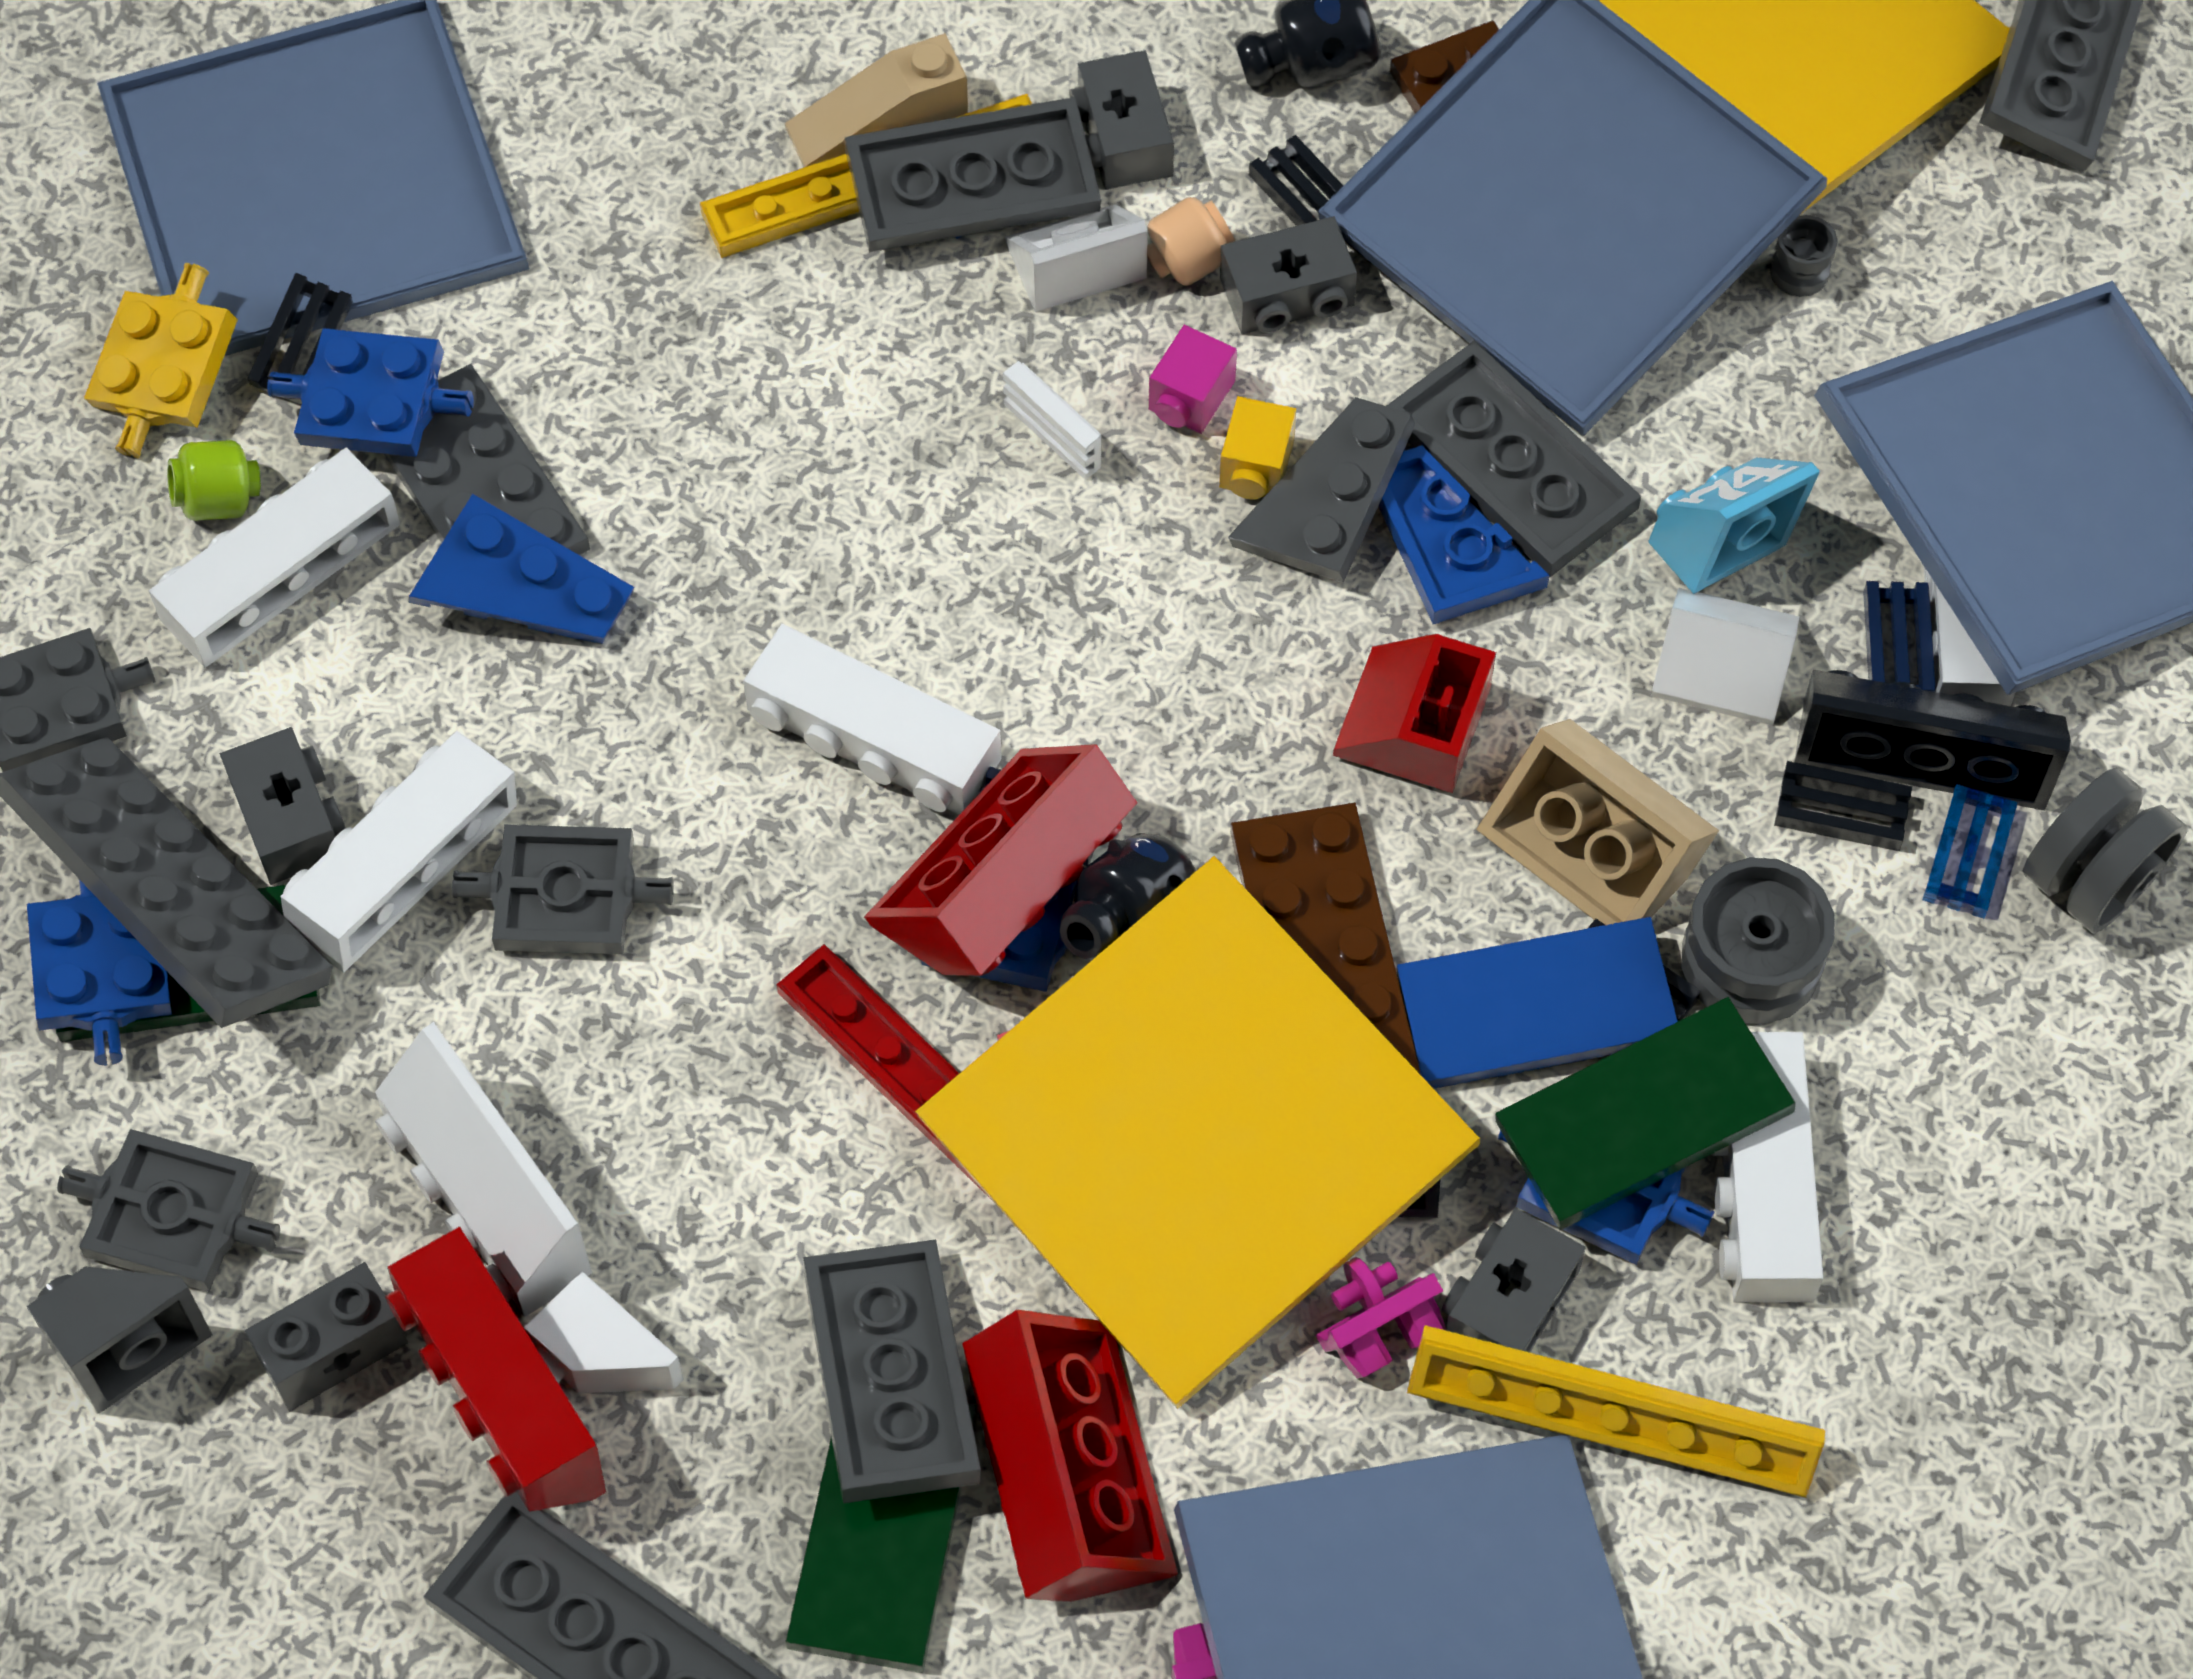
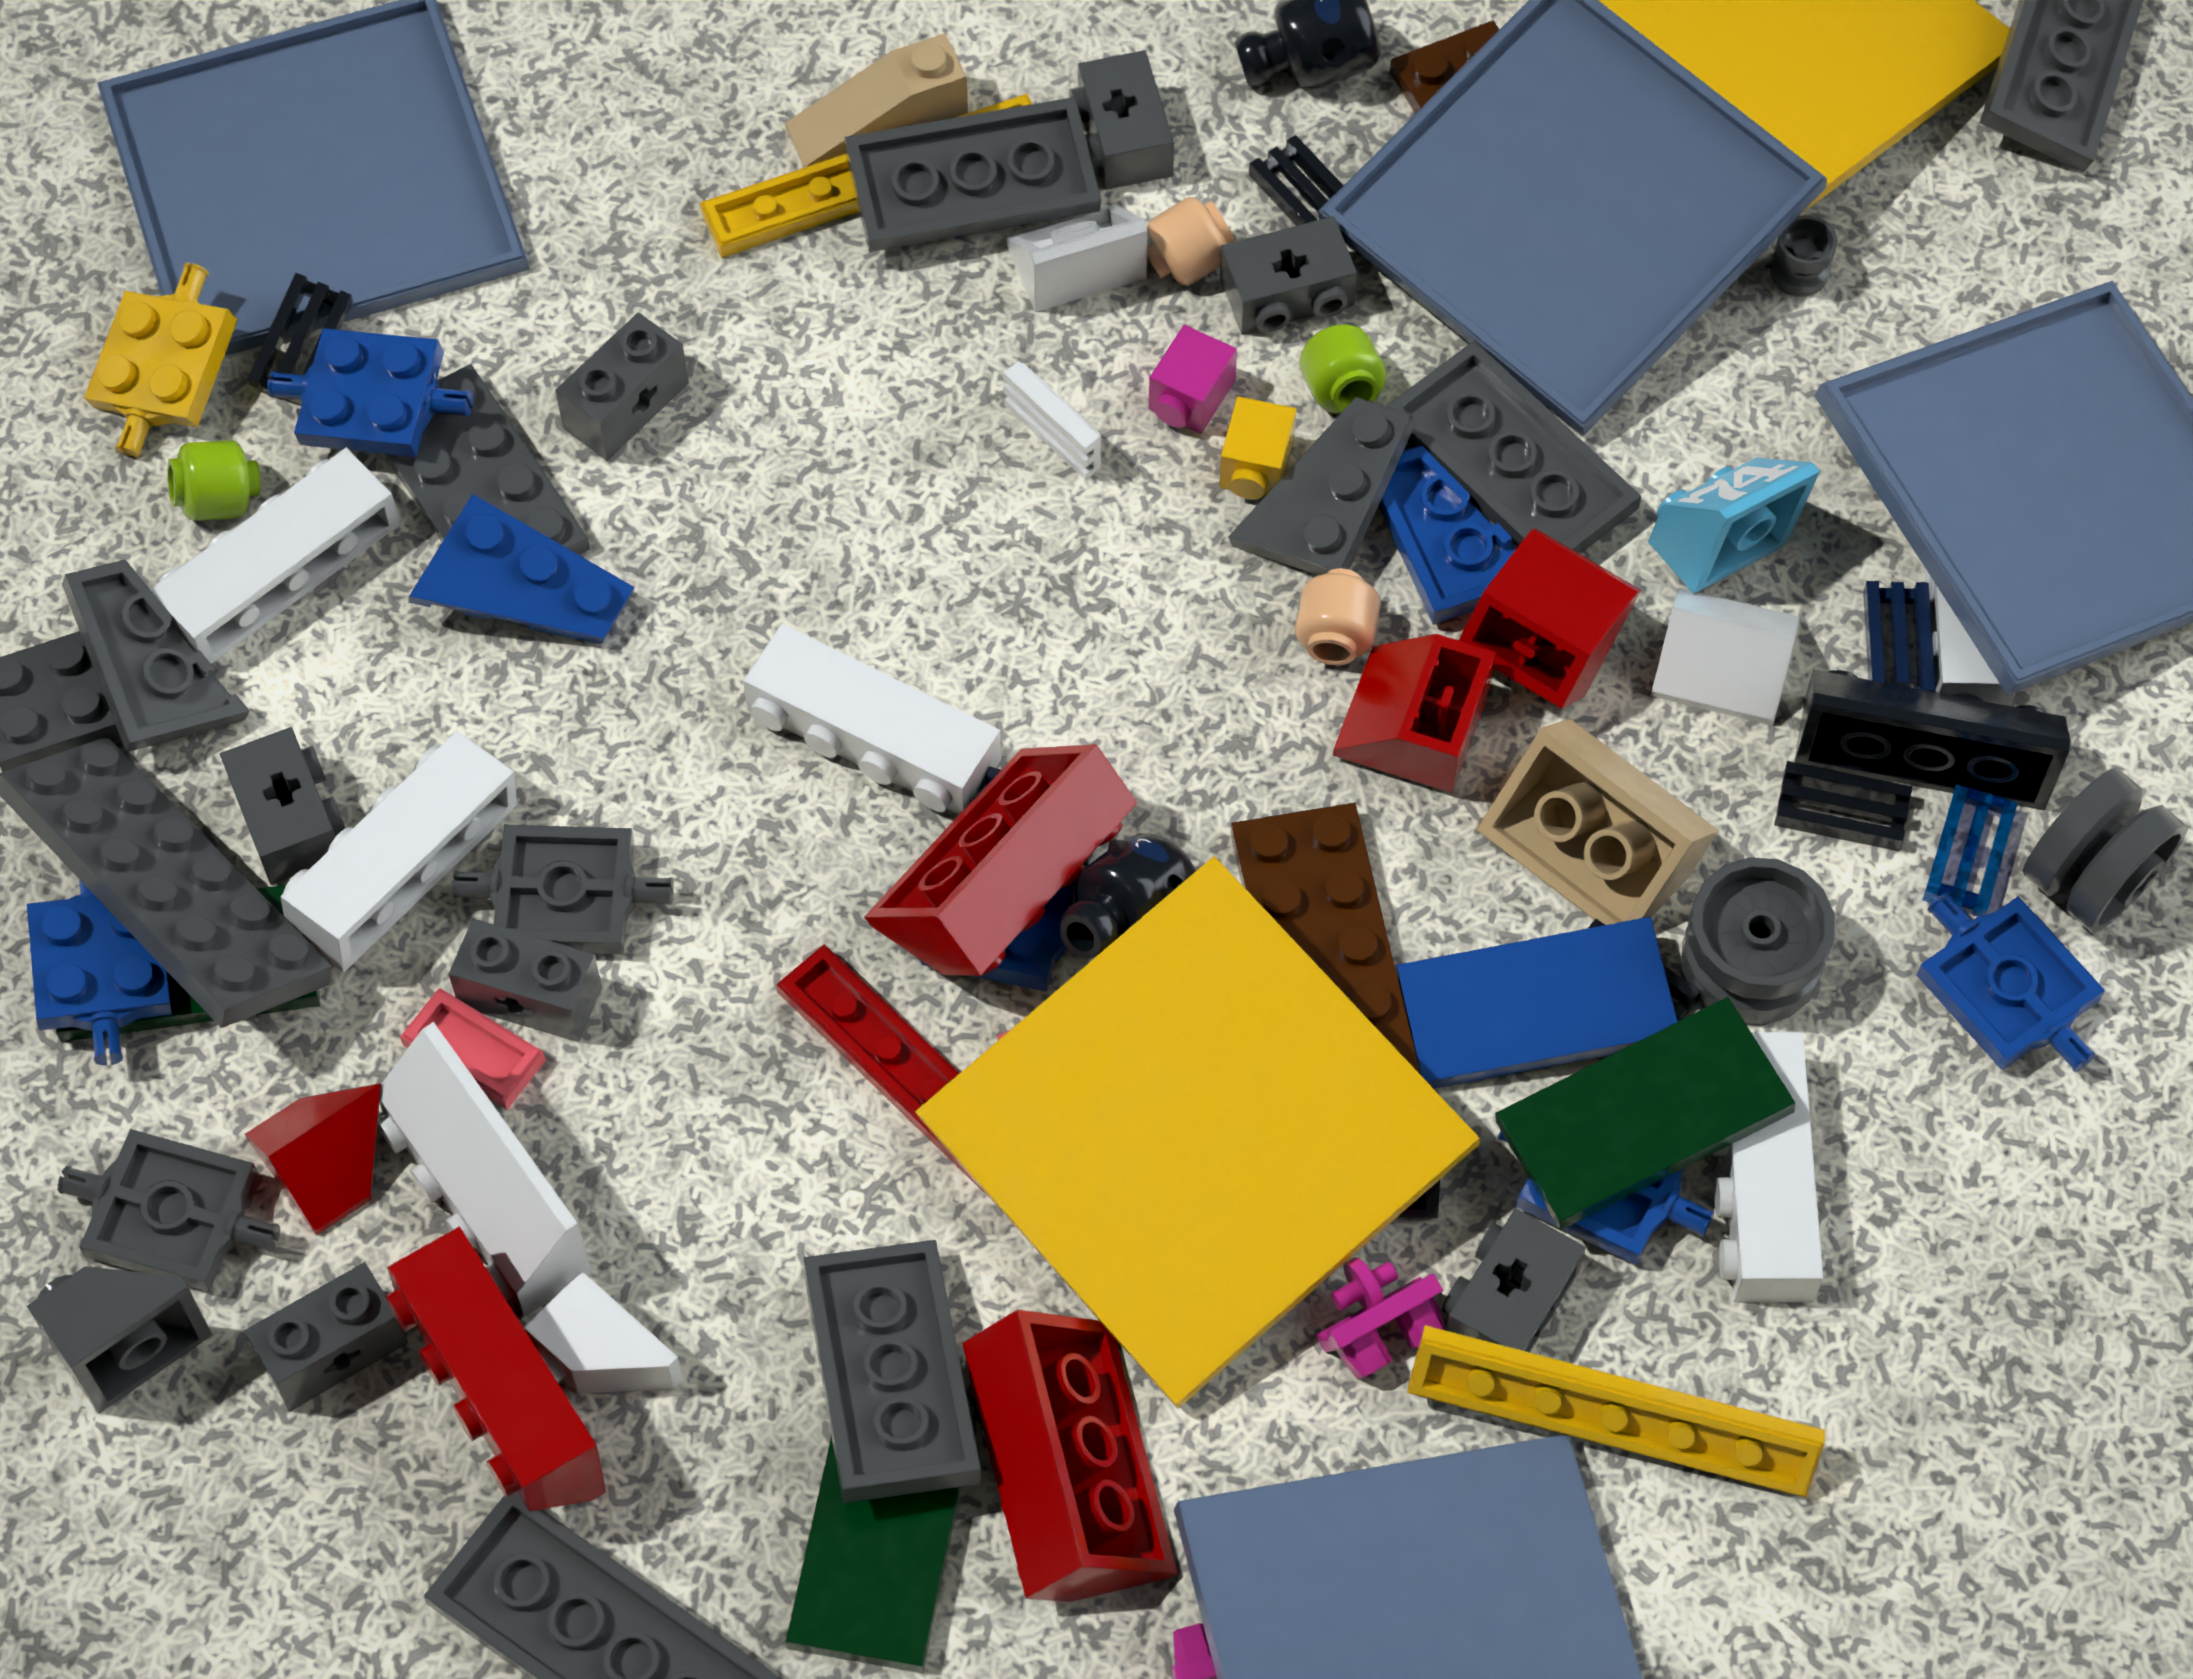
none -> dark grey wing [62,560,249,752]
none -> red slope [245,1083,381,1236]
none -> coral tile [400,988,546,1110]
none -> dark grey brick [448,918,602,1042]
none -> dark grey brick [555,312,689,461]
none -> light nougat head [1295,568,1381,665]
none -> lime head [1299,324,1387,414]
none -> red slope [1459,528,1641,709]
none -> blue plate [1916,892,2105,1072]

